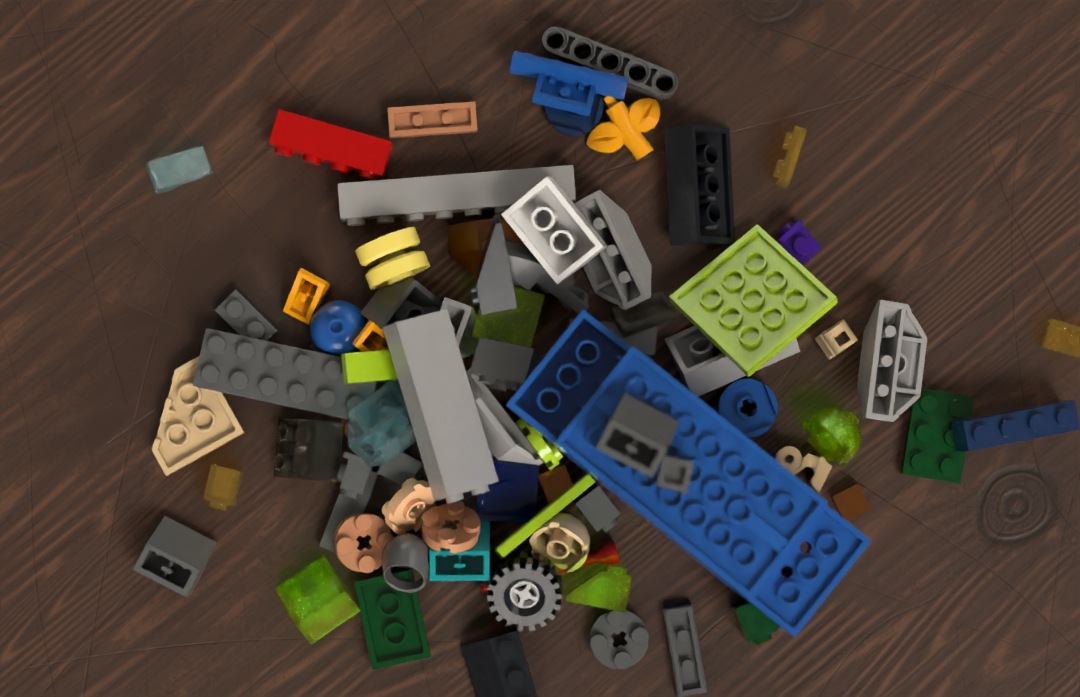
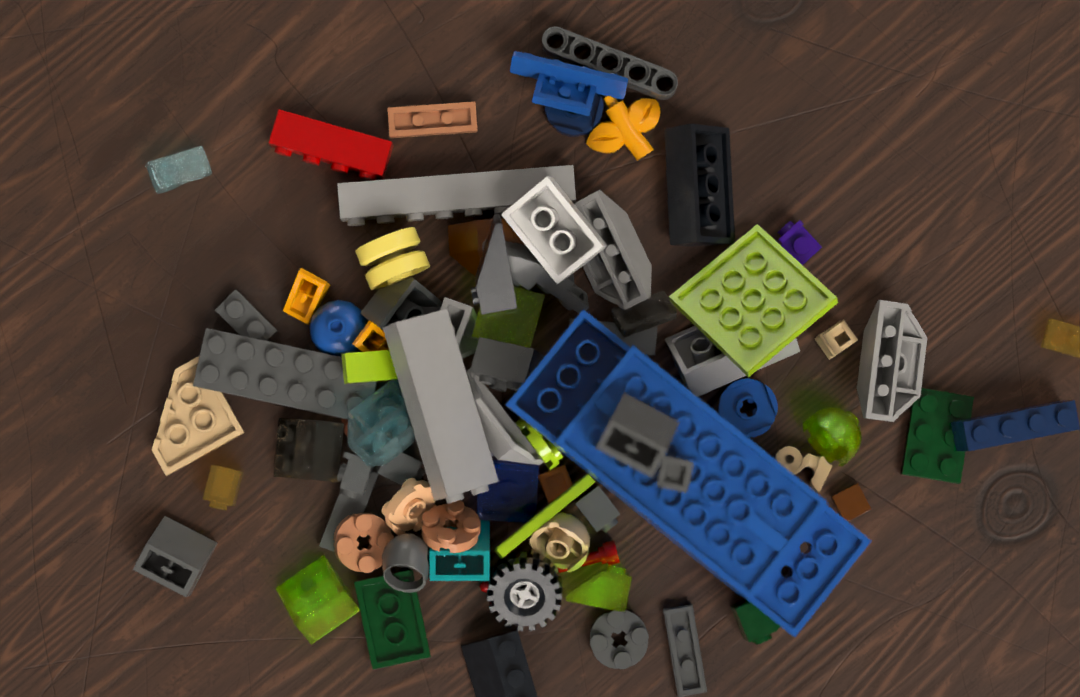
clear yellow plate [773,126,807,189] -> none

